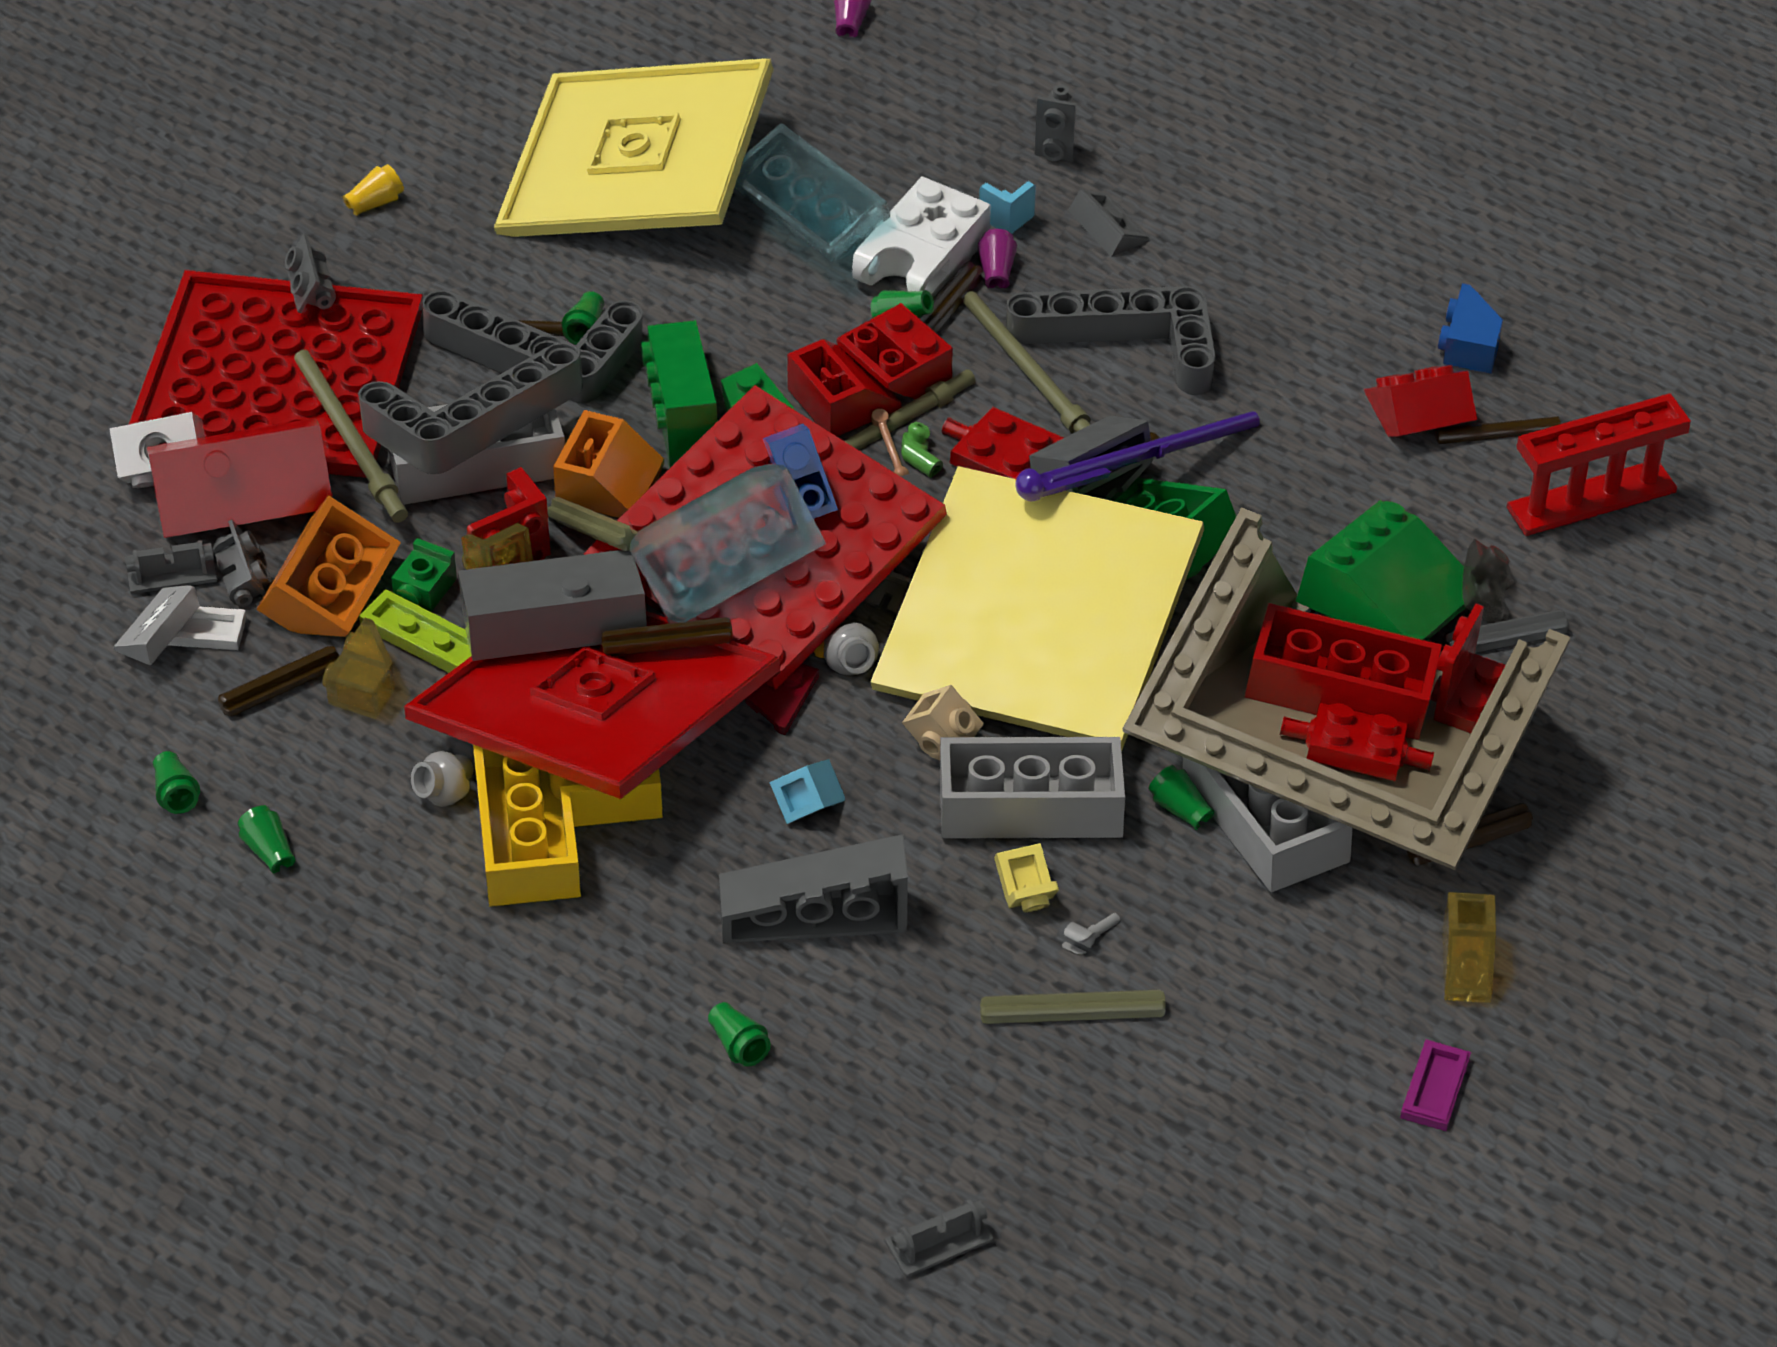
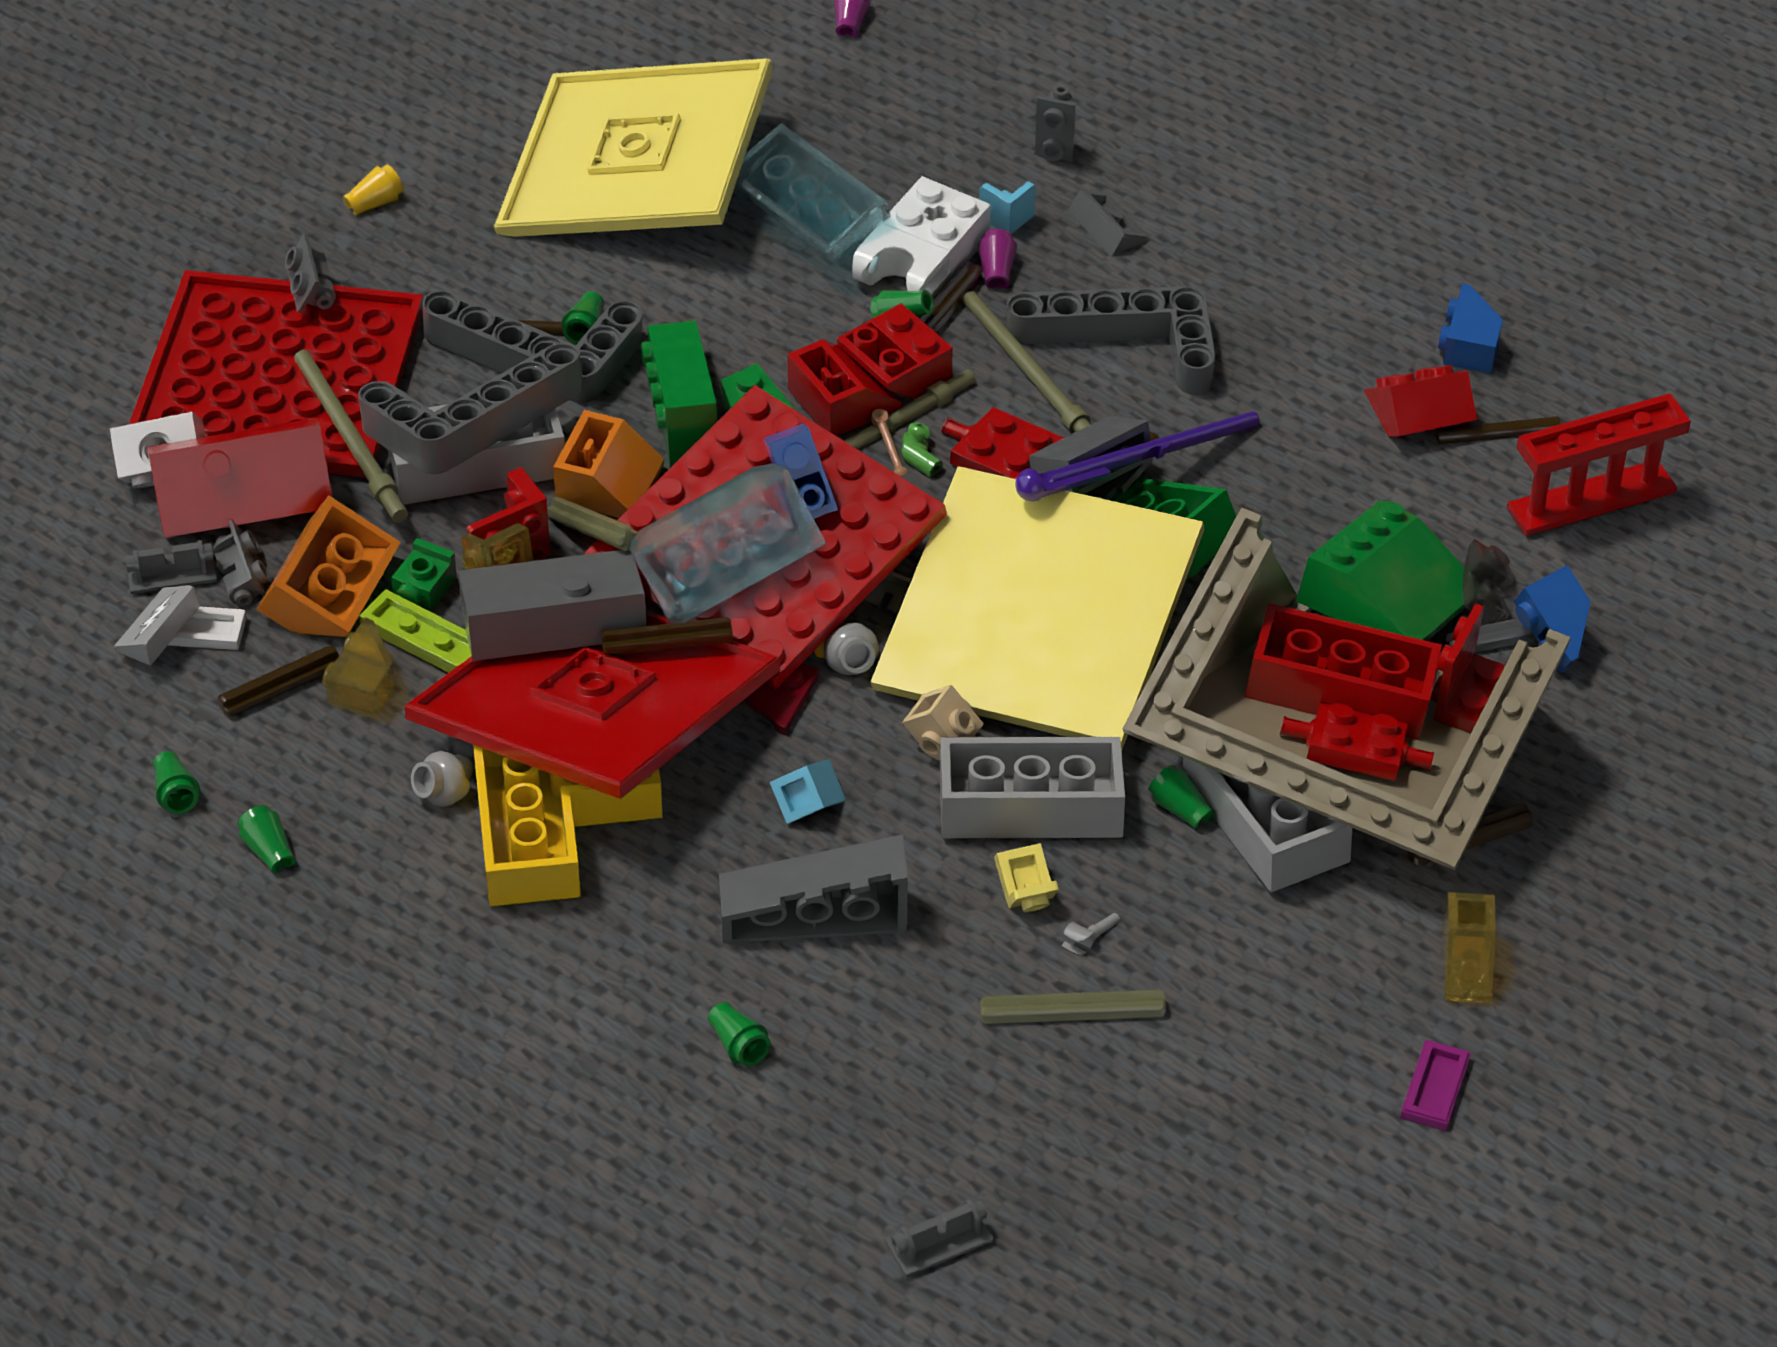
none -> blue slope [1513,565,1591,673]

